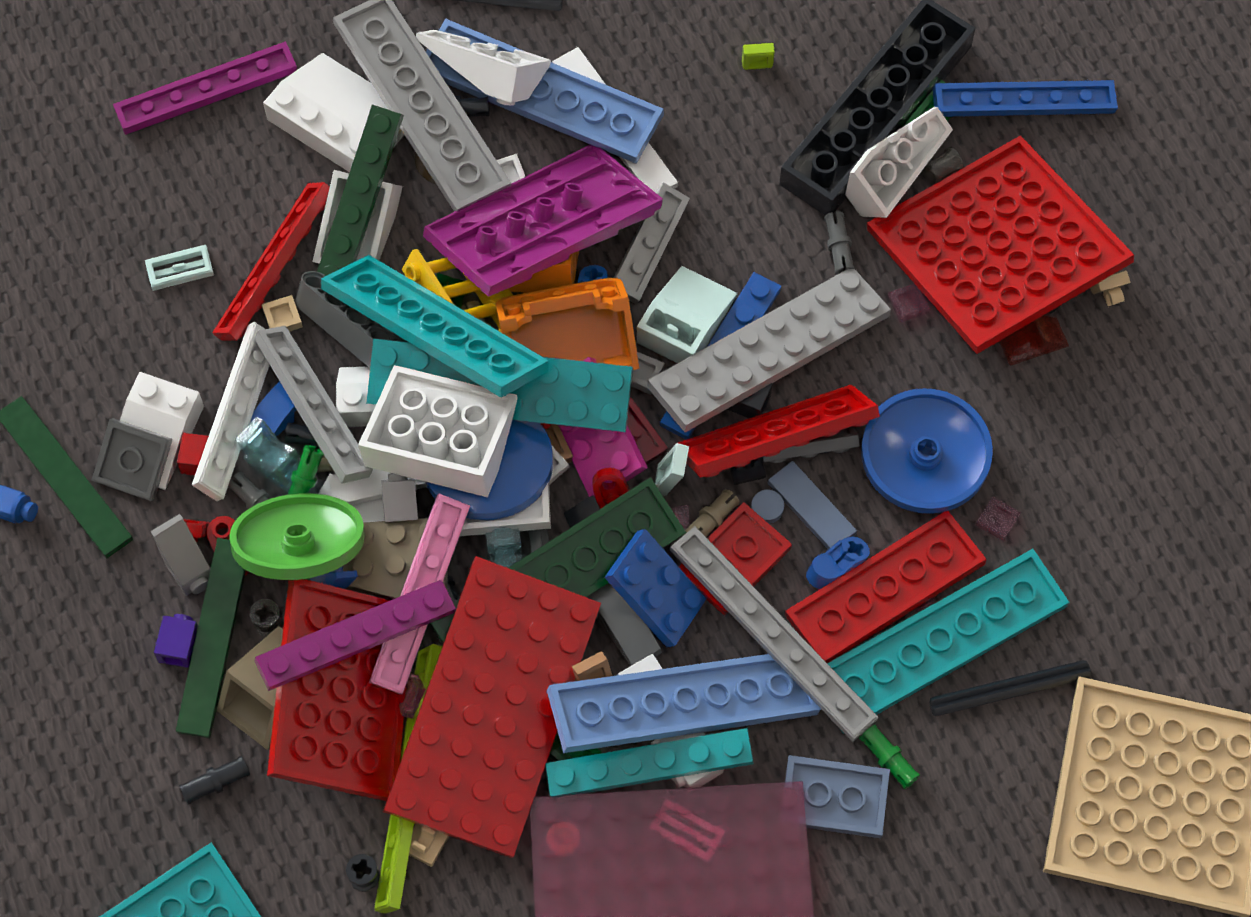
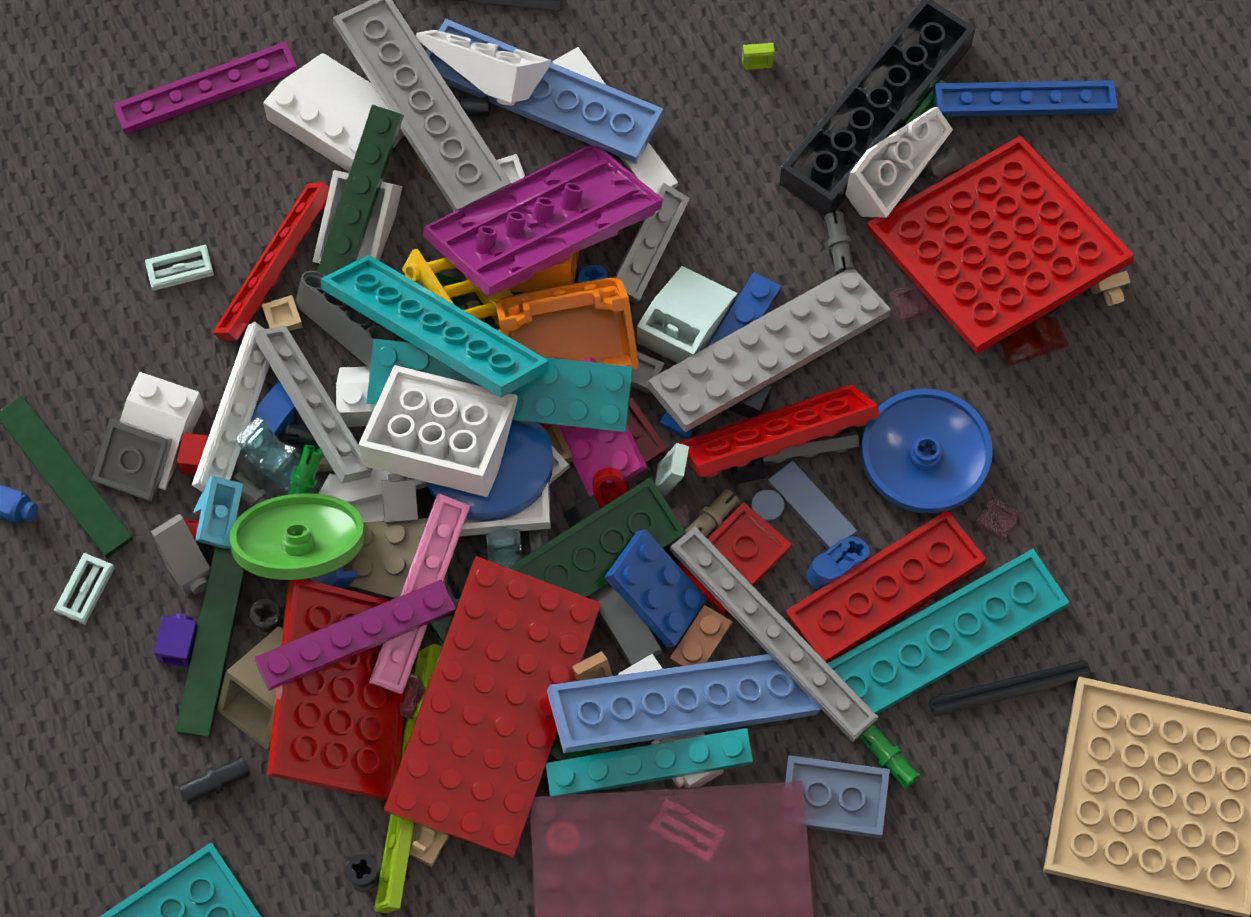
none -> light aqua tile [54,553,115,625]
none -> medium azure slope [194,475,243,549]
none -> nougat plate [669,605,733,667]

